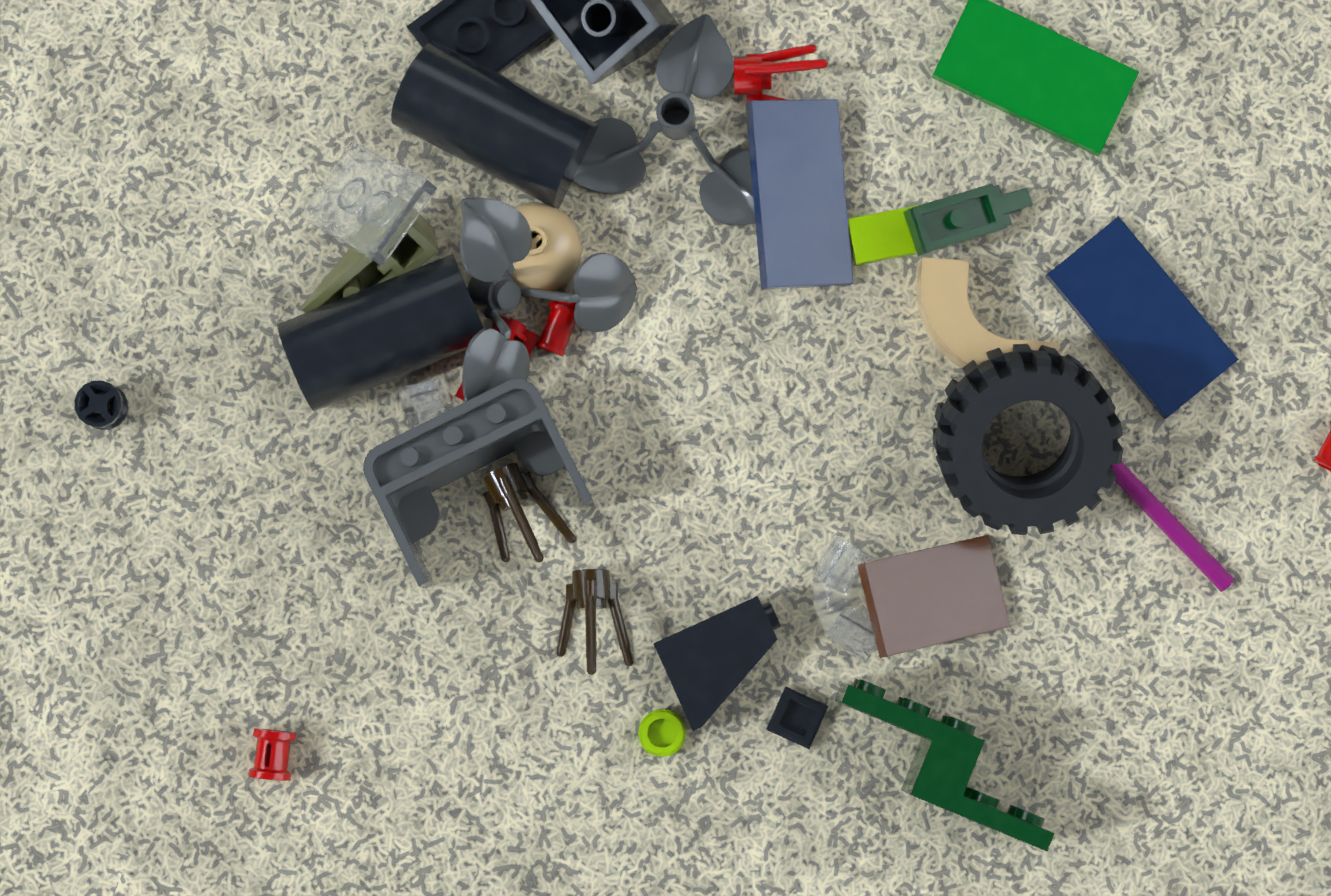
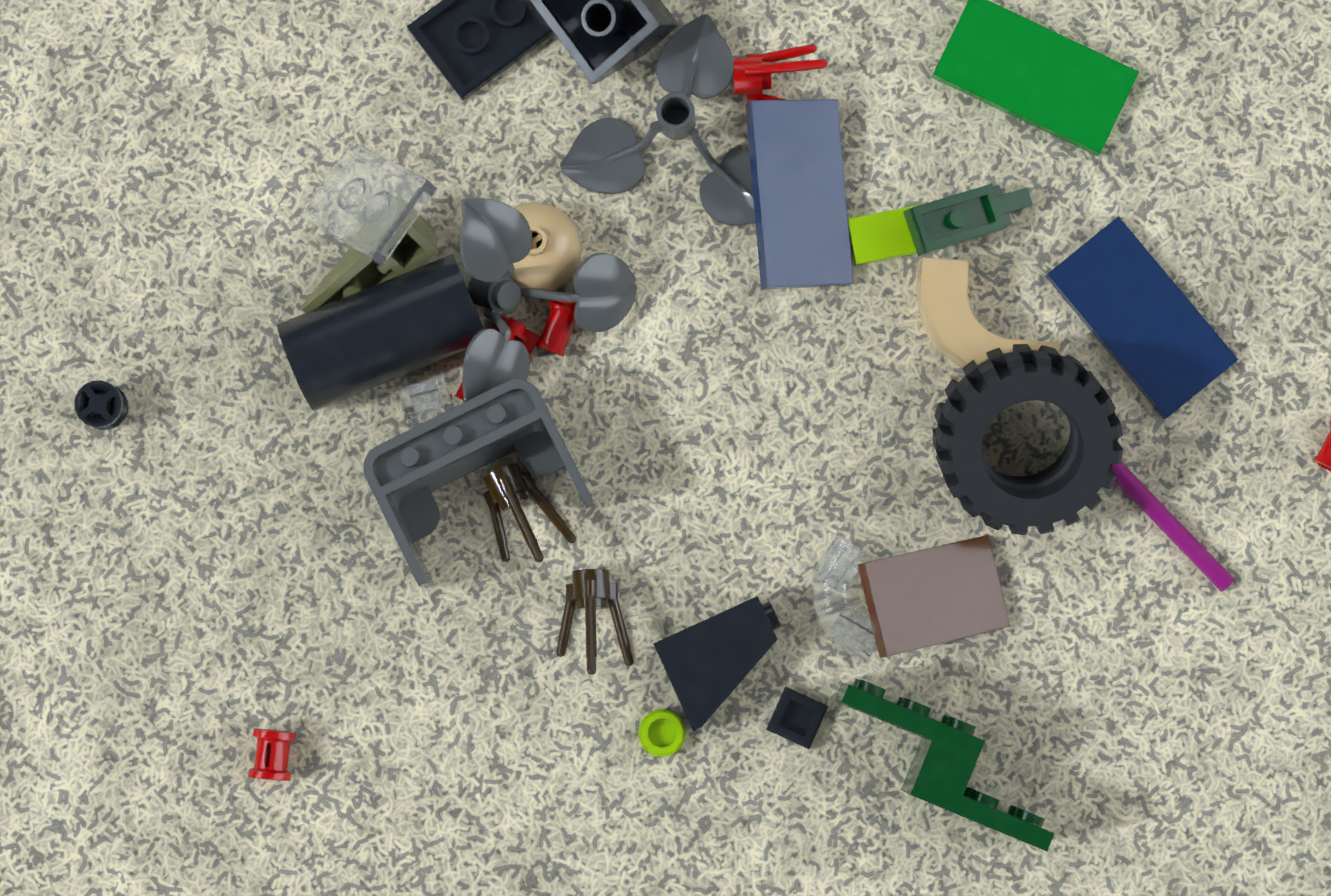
black brick [391,41,599,209] -> none

